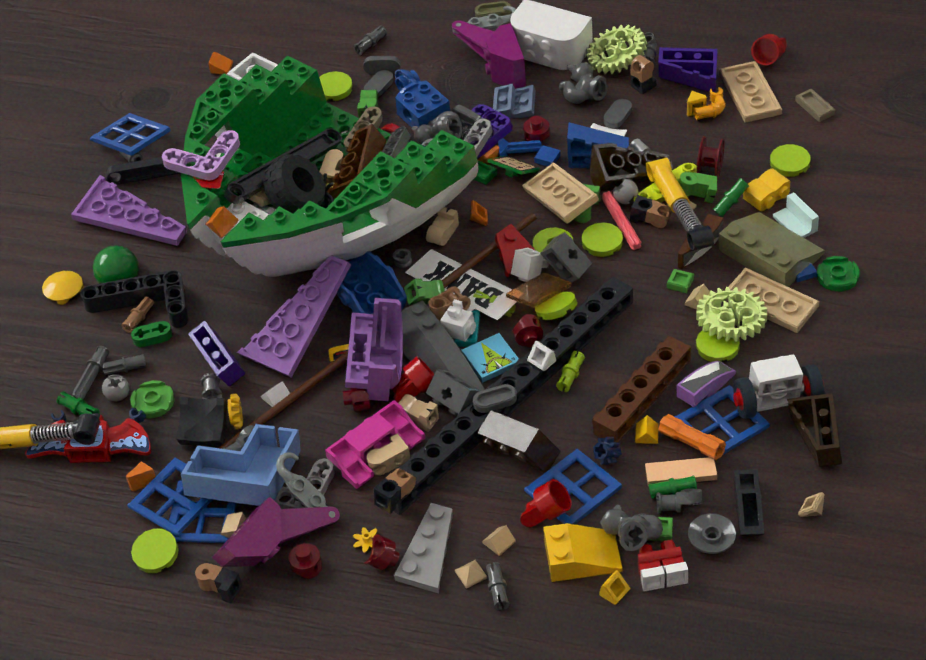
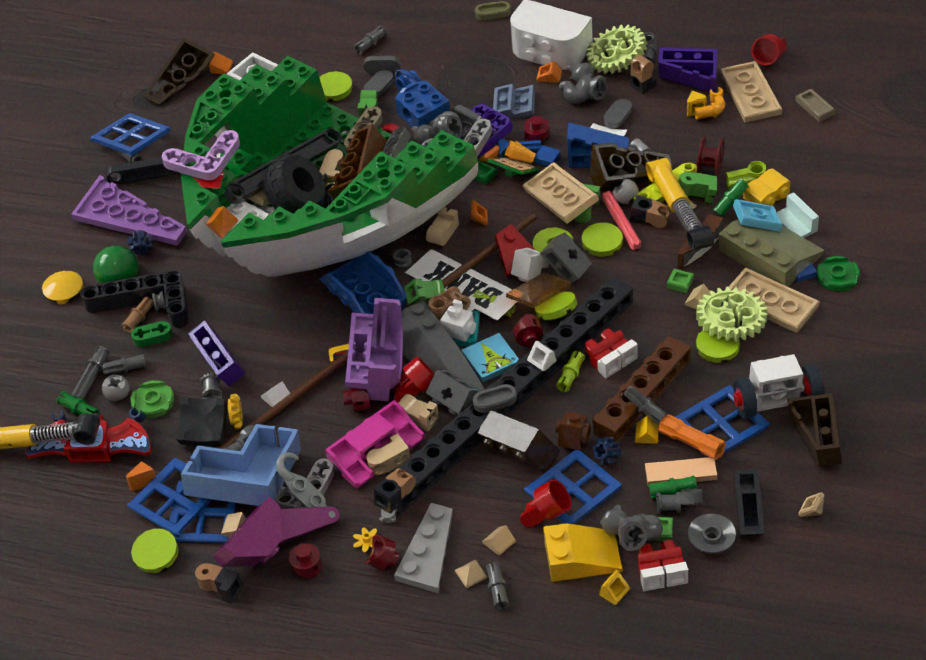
medium lavender wing [237,256,351,378] -> none
magenta slope [452,6,526,89] -> none
slope [677,361,736,407] -> none
lime tile [770,144,810,177] -> none
none -> dark blue gear [128,230,153,255]
none -> dark brown wedge [143,37,215,106]
none -> dark grey bush [152,291,166,312]
none -> light grey piece [379,509,397,523]
none -> light orange cone [505,141,536,164]
none -> orange slope [536,61,562,83]
none -> reddish brown brick [556,412,591,450]
none -> hips [585,328,638,379]
none -> dark grey axle [624,386,666,424]
none -> lime piece [725,161,766,189]
none -> medium azure tile [733,199,783,232]

